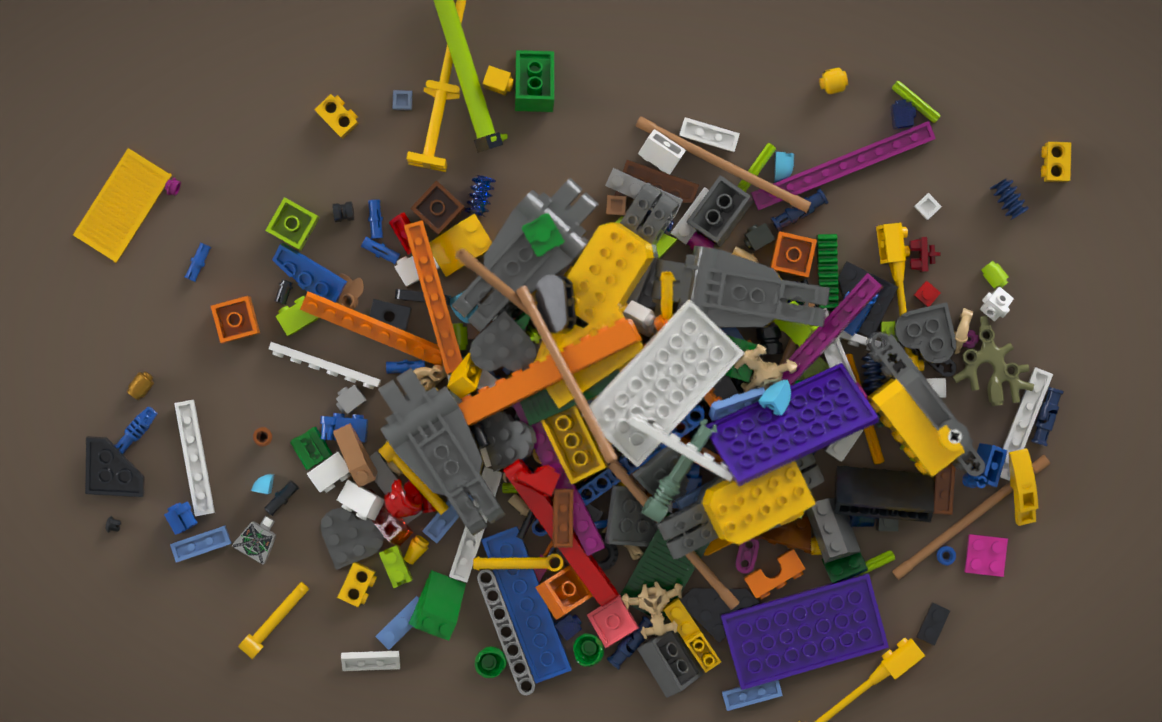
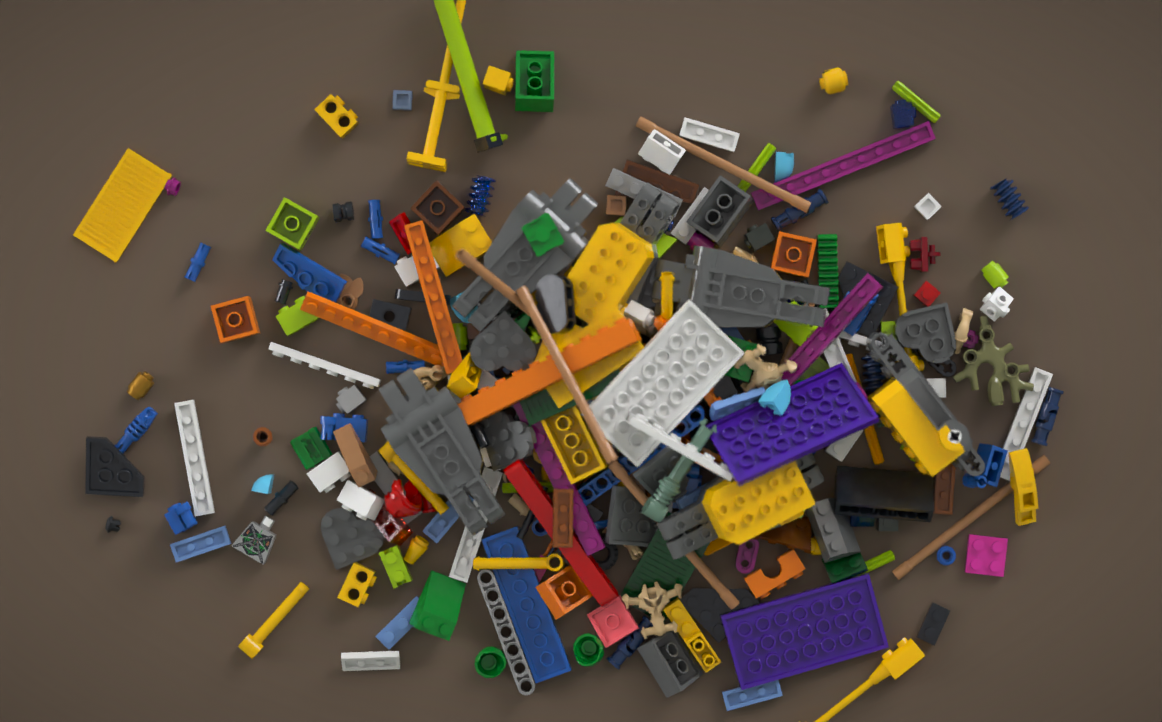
red arch [511,465,560,497] -> none
clear blue brick [555,613,582,641] -> none
yellow brick [1041,142,1071,182] -> none

